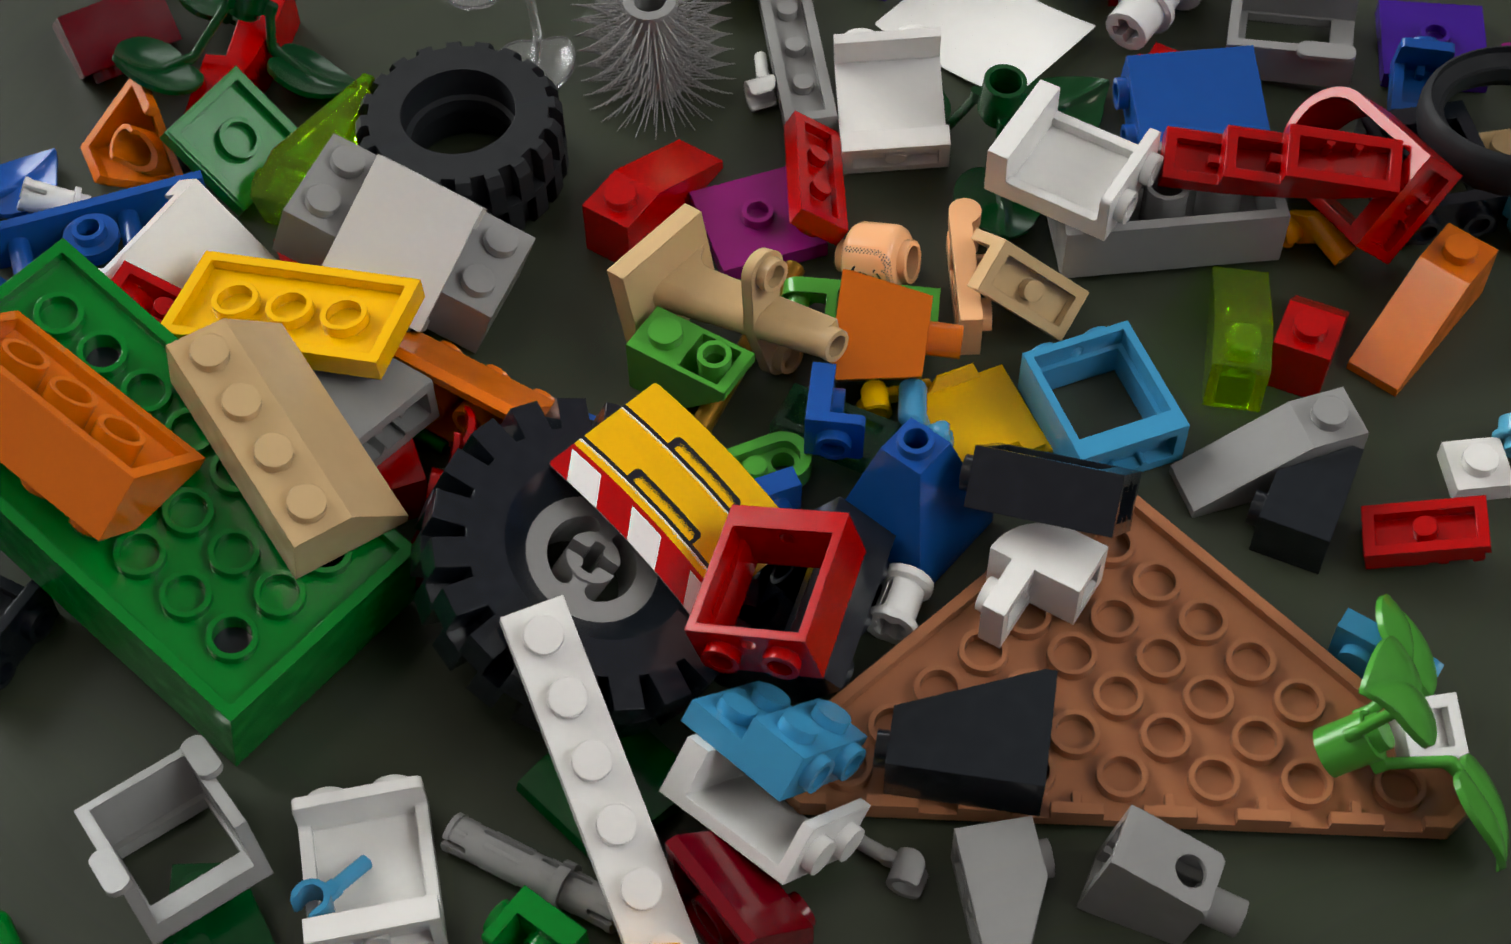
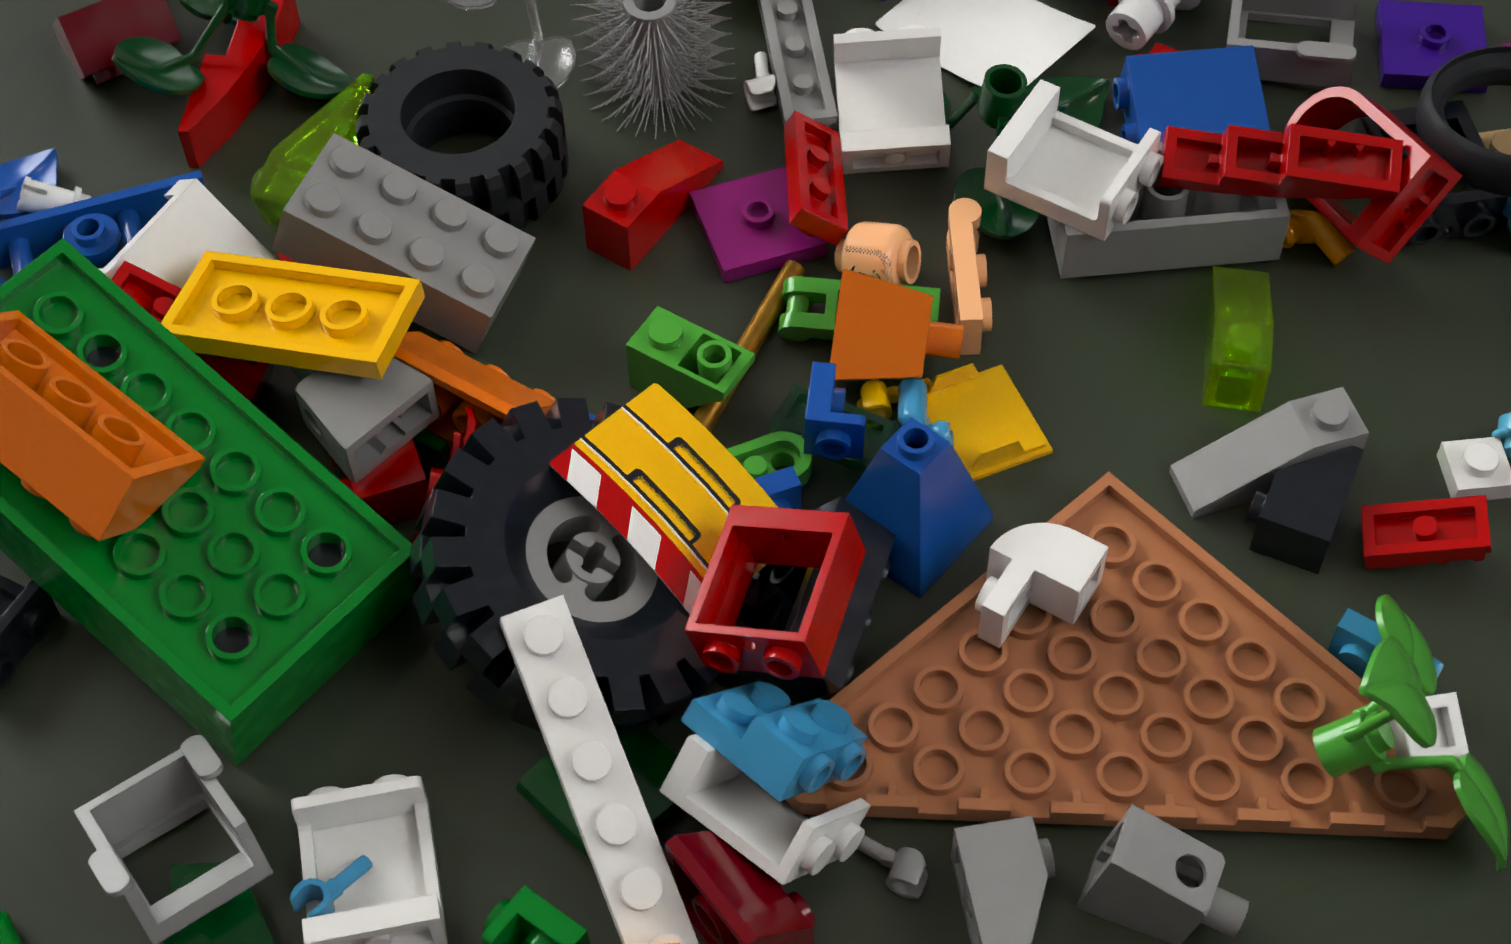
orange slope [80,78,183,188] -> none
green plate [159,66,313,217] -> none
tan slope [166,318,408,579] -> none
white panel [322,154,487,333] -> none
light grey pin [440,812,617,934] -> none
tan piece [607,203,849,375] -> none
white bush [867,563,934,645] -> none
black slope [873,669,1058,816] -> none
black window [959,443,1142,538] -> none
tan panel [967,228,1090,341] -> none
dark azure window [1018,320,1190,472] -> none
red slope [1261,295,1350,397] -> none
orange slope [1346,223,1499,397] -> none
blue bracket [1387,36,1455,111] -> none

